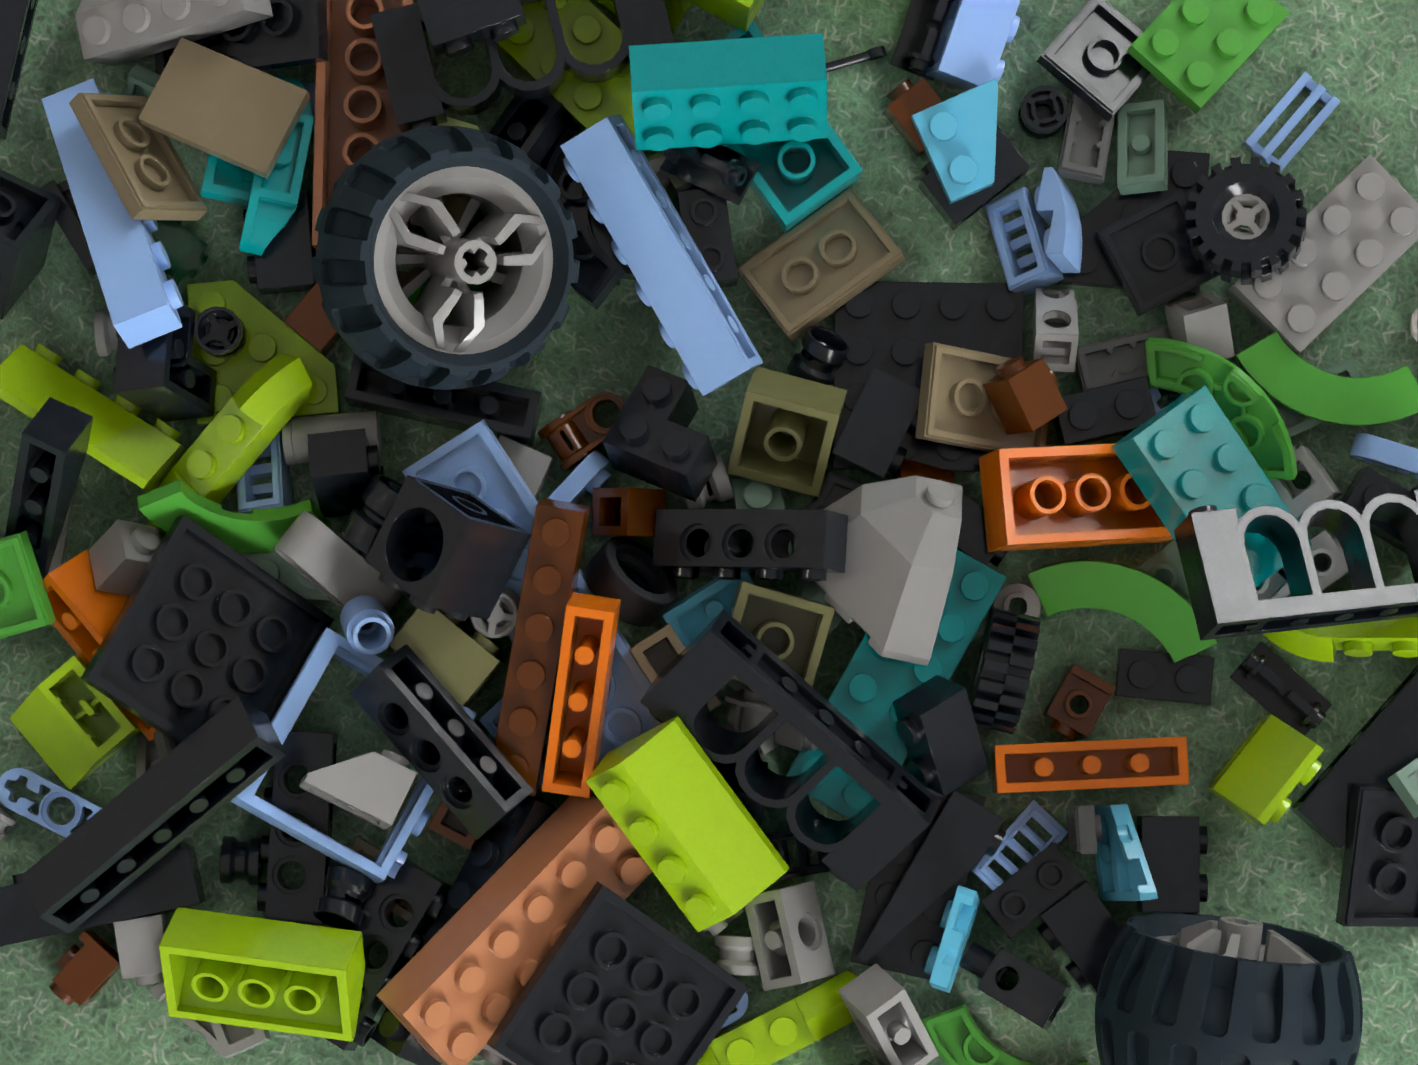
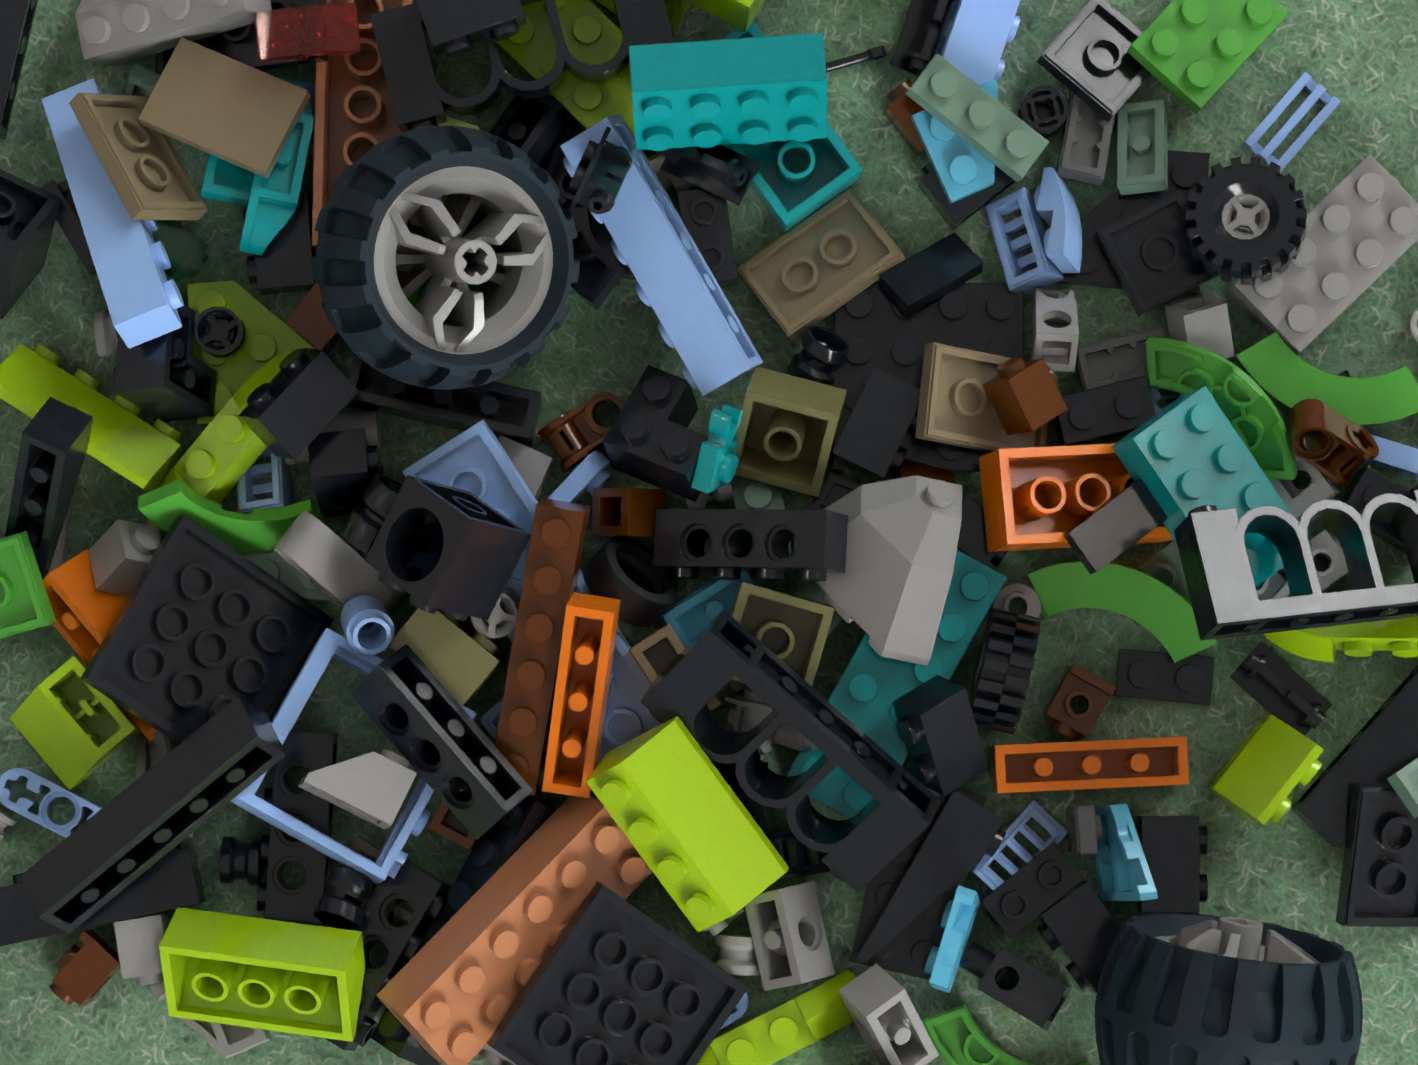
none -> black brick [239,348,359,460]
none -> clear red slope [255,3,360,62]
none -> black hinge [566,127,632,215]
none -> teal plate [691,404,743,494]
none -> black tile [879,232,983,316]
none -> sand green plate [905,53,1049,182]
none -> black tile [1063,479,1168,575]
none -> reddish brown piece [1289,399,1379,486]

